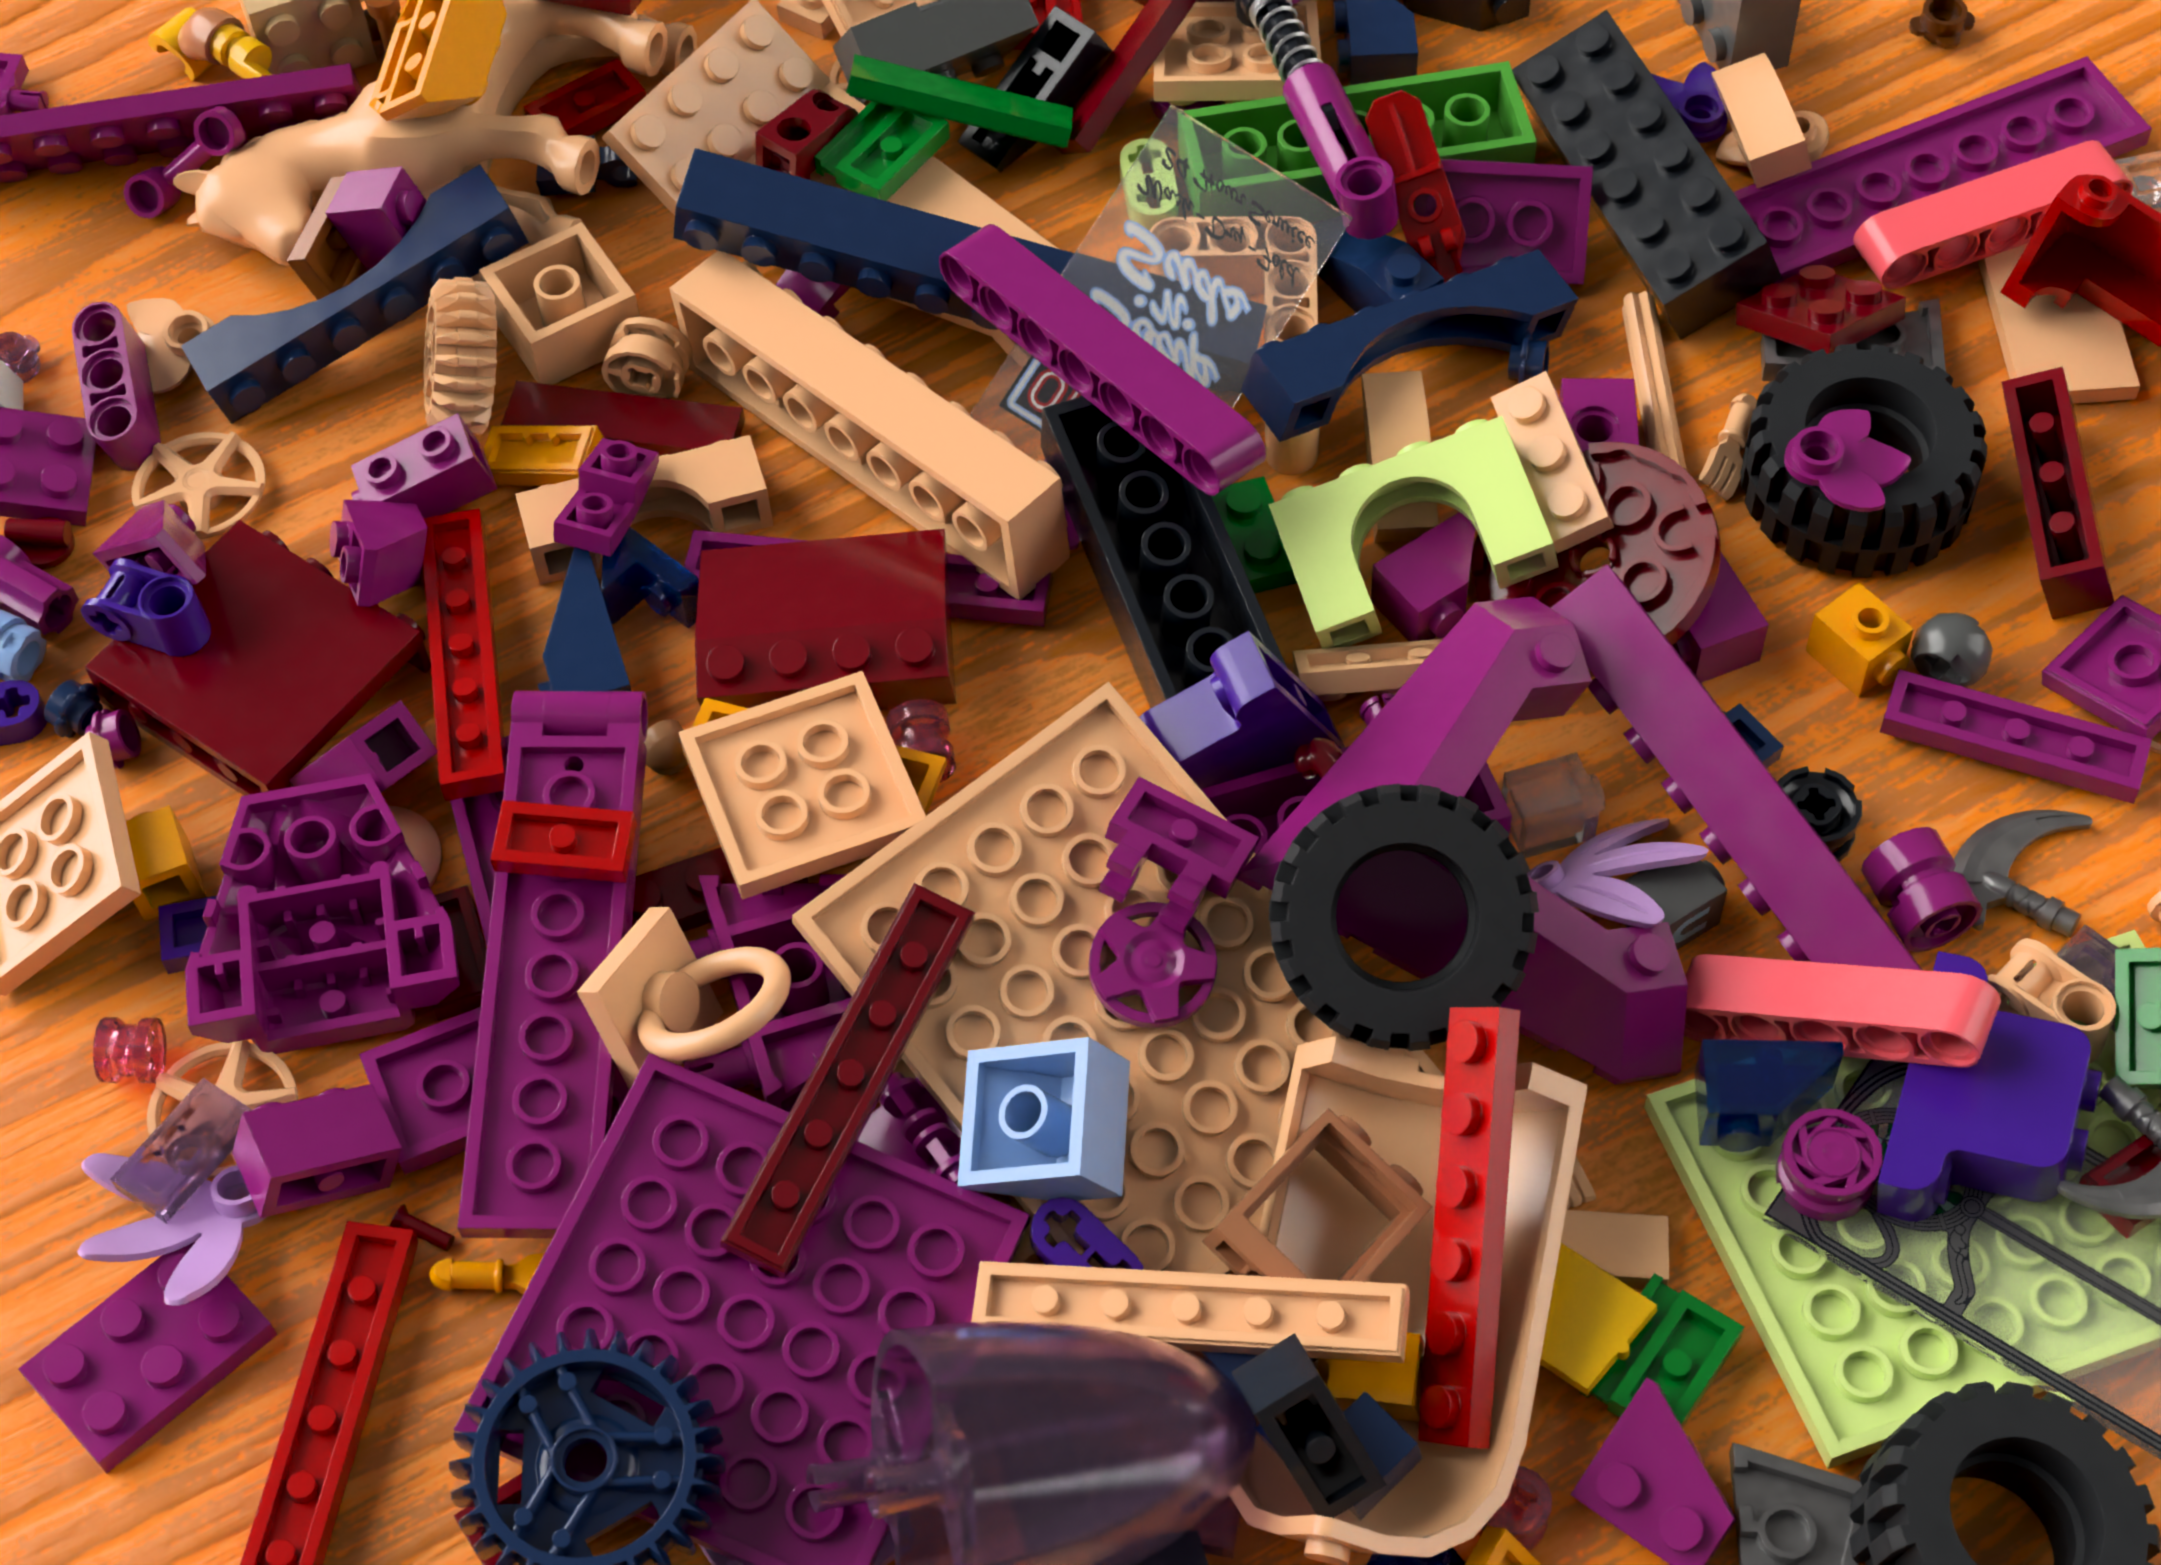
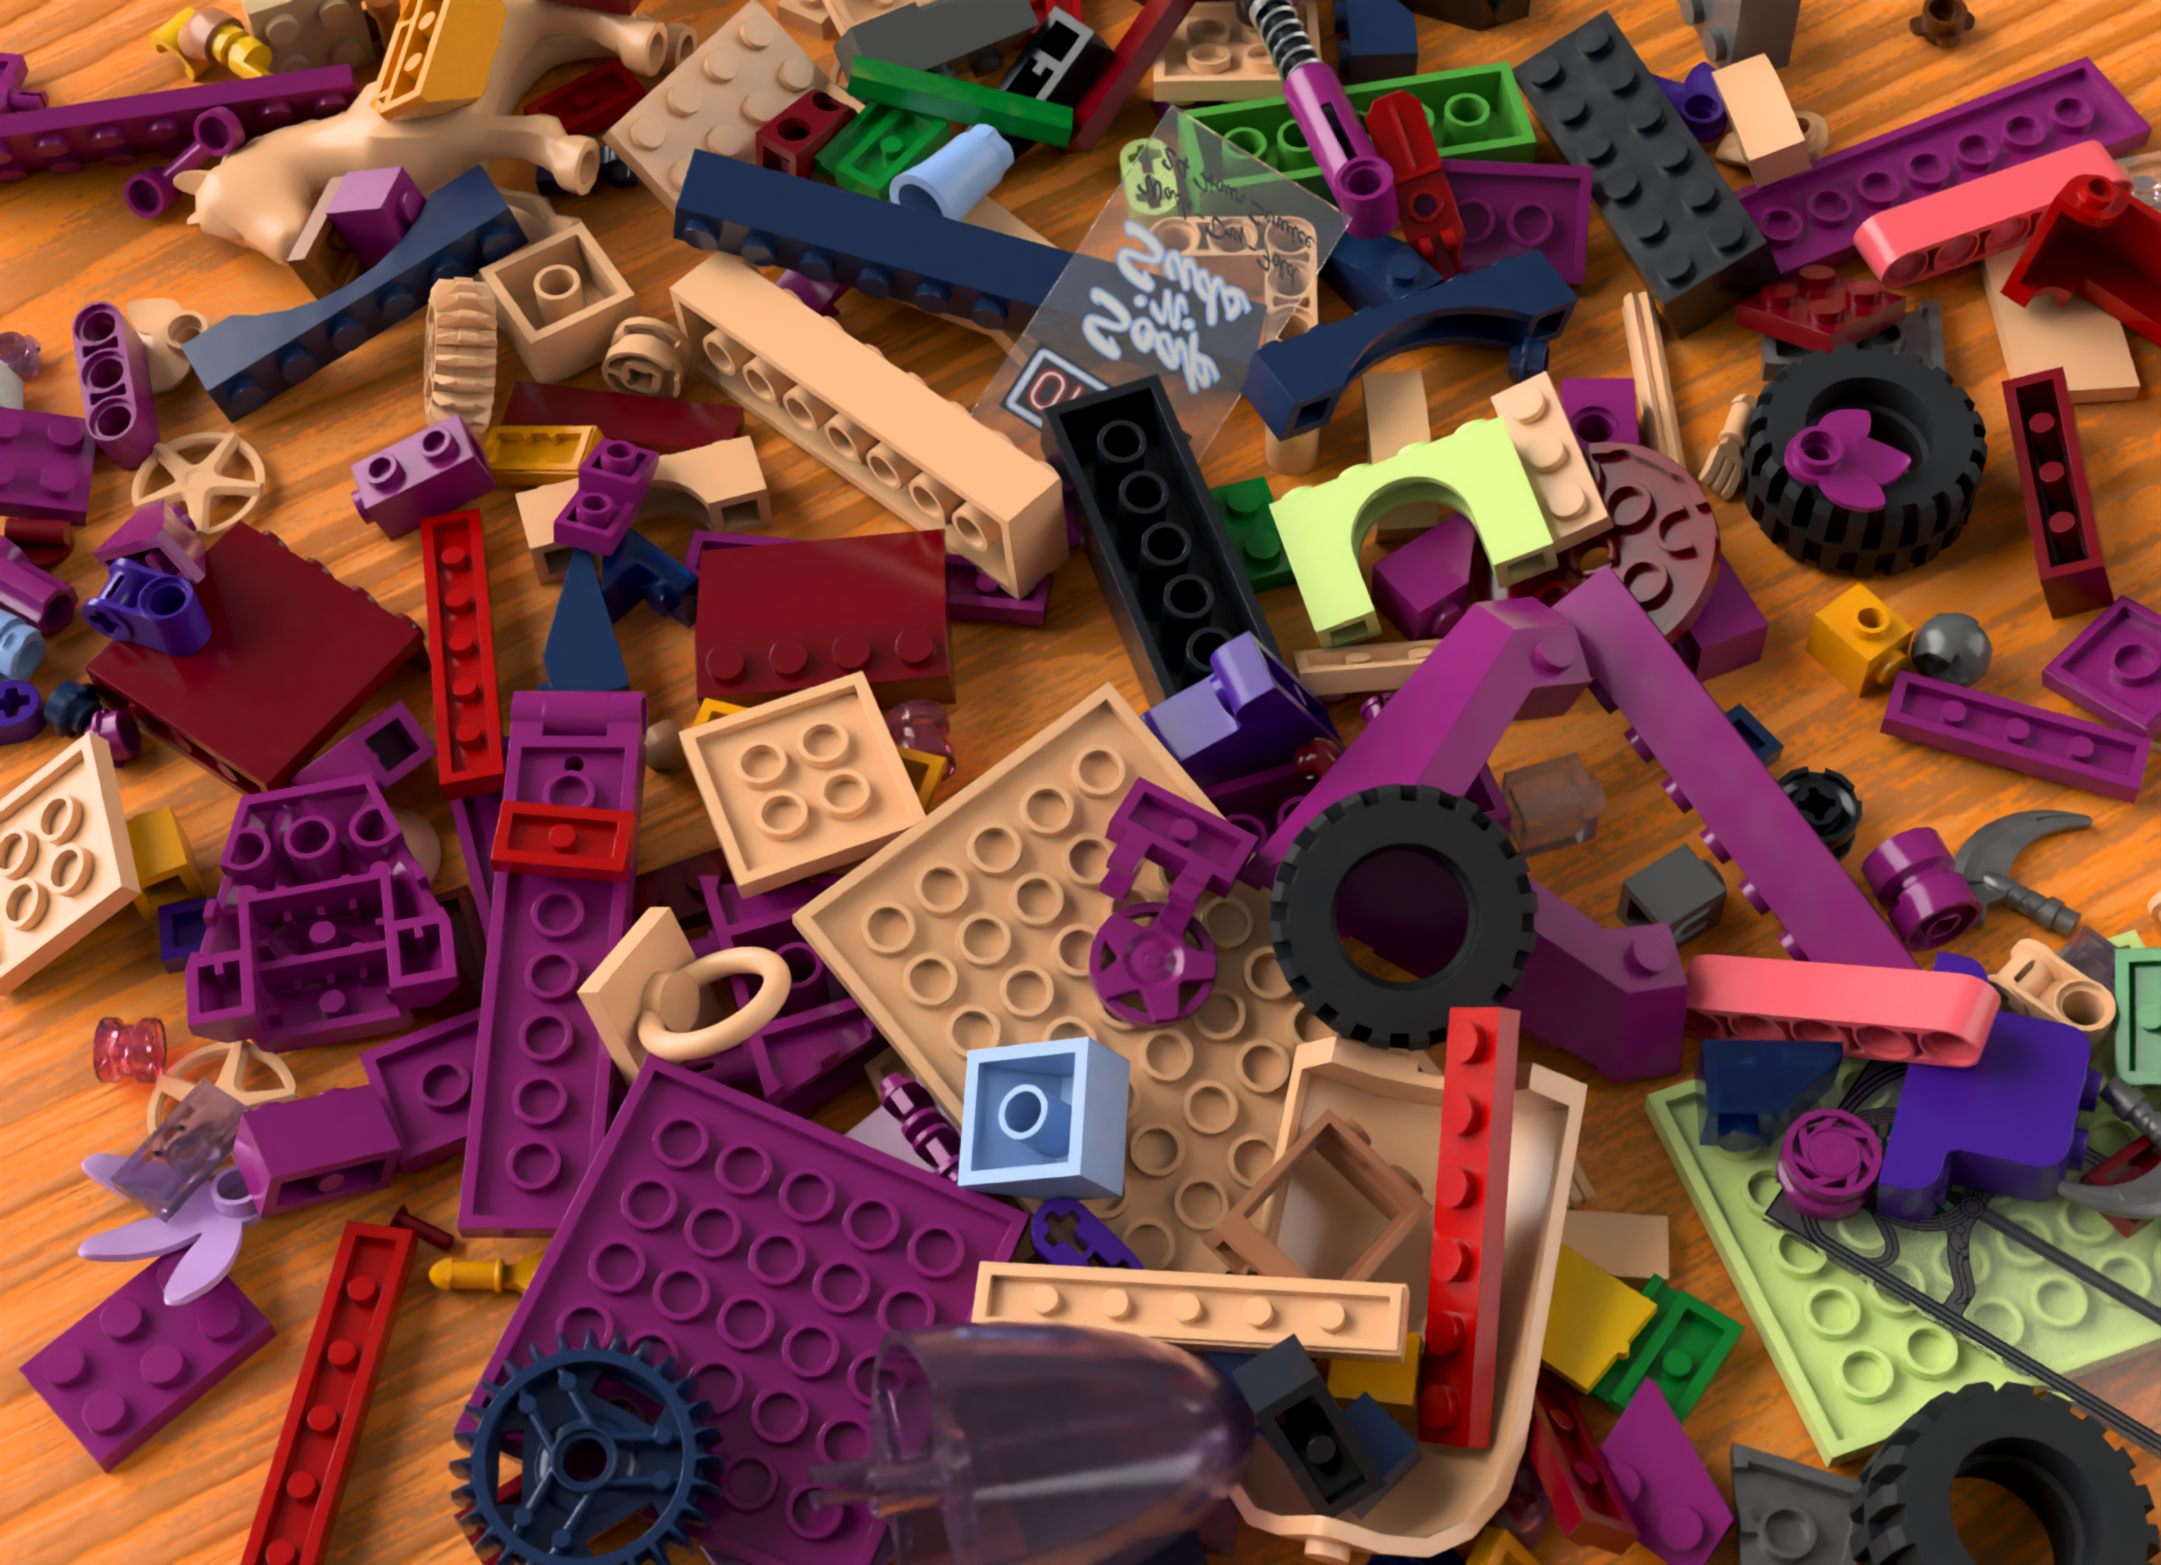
magenta slope [329,500,428,607] -> none
dark red tile [720,883,975,1279] -> none
magenta beam [939,224,1266,496] -> none
lavender plant [1527,818,1708,929] -> none
none -> light blue plant [889,124,1014,222]
none -> dark red plate [1526,1367,1640,1556]

